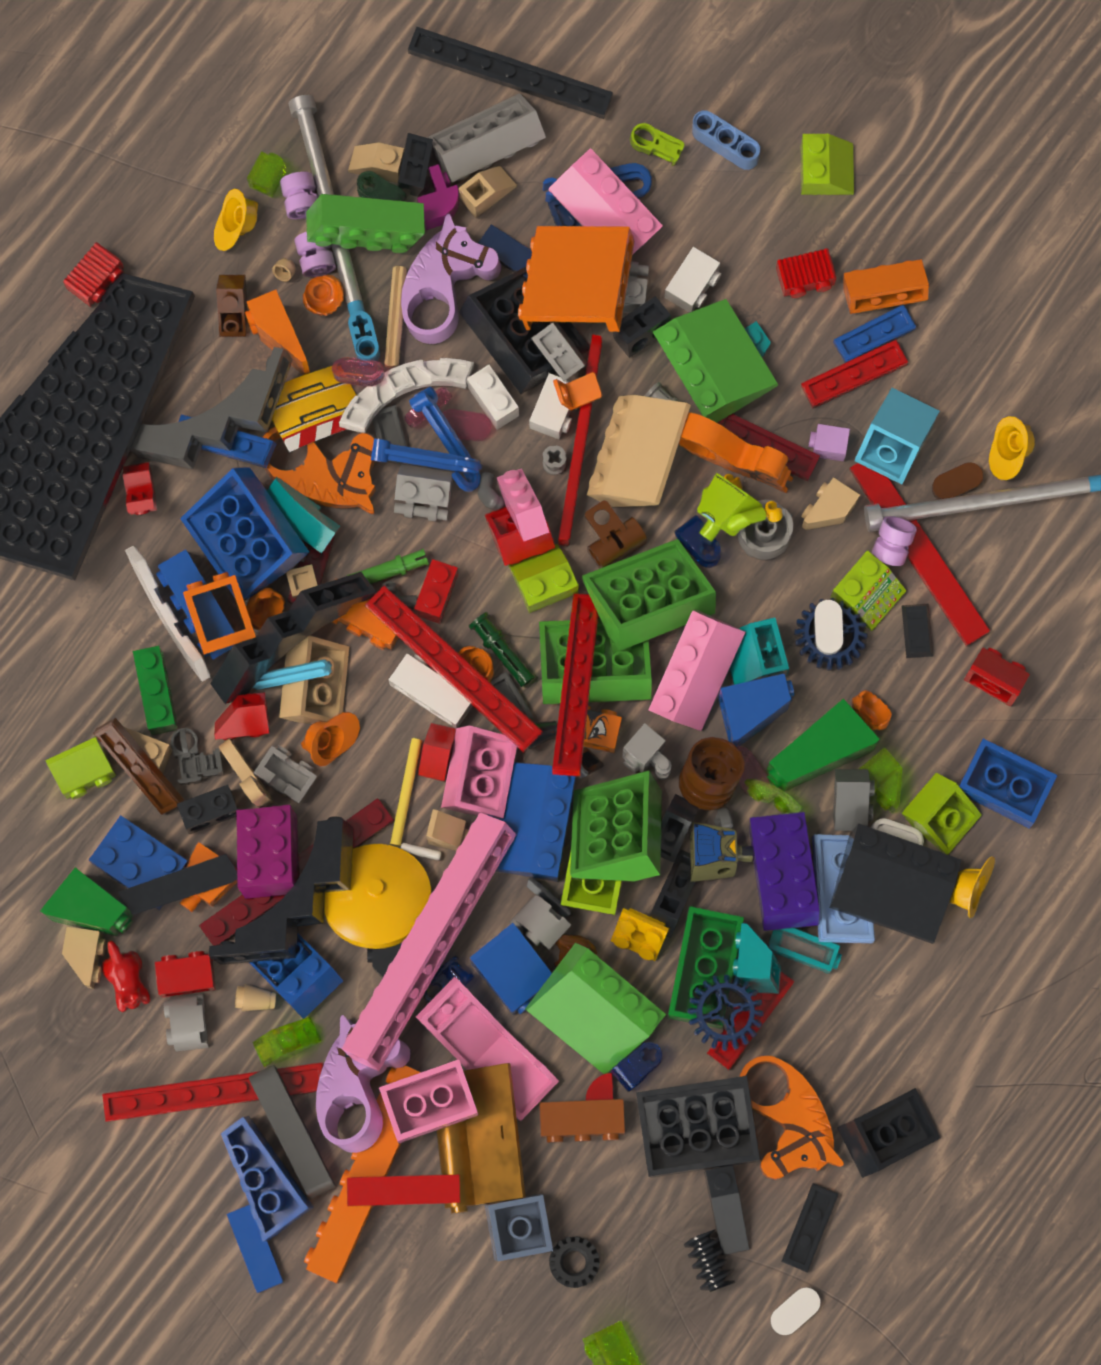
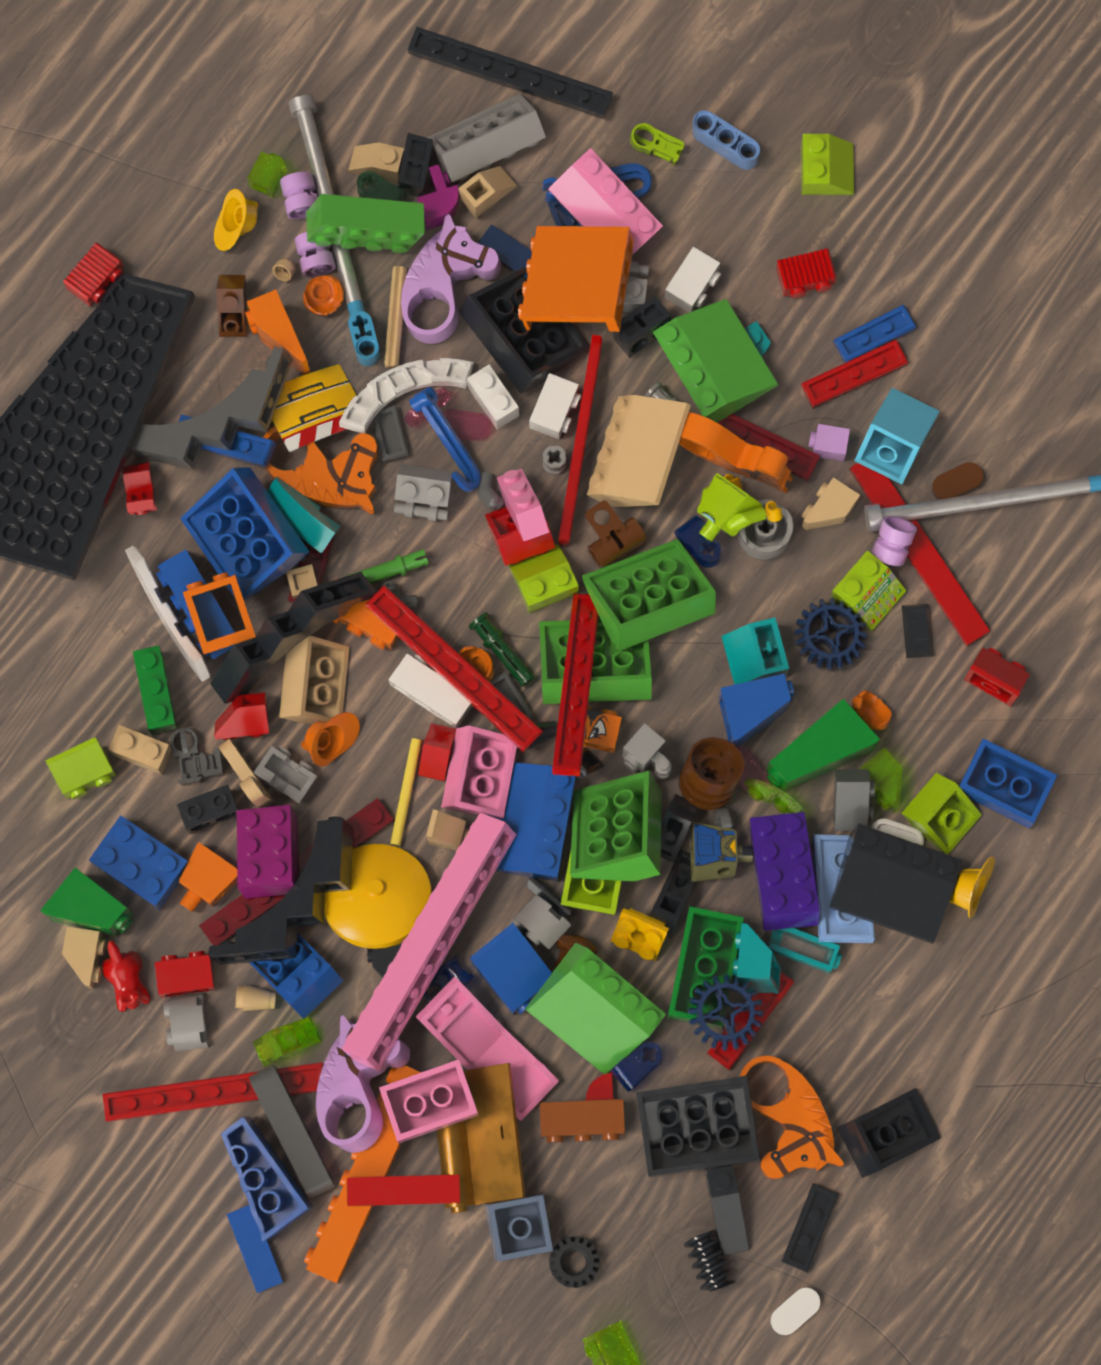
reddish brown tile [93,717,184,815] -> none
black sticker [118,854,237,915] -> none
orange hair [246,588,285,631] -> none
medium azure axle [252,660,332,690] -> none
clear pink tile [332,357,385,386] -> none
blue piece [371,438,482,474] -> none
white piece [400,843,442,861] -> none
red brick [414,559,458,624] -> none
light grey hinge [532,322,588,381] -> none
orange bracket [553,372,603,410] -> none
bright pink slope [649,610,746,731] -> none
white tile [814,600,843,655] -> none
orange brick [843,259,929,314] -> none
yellow piece [989,416,1035,480] -> none

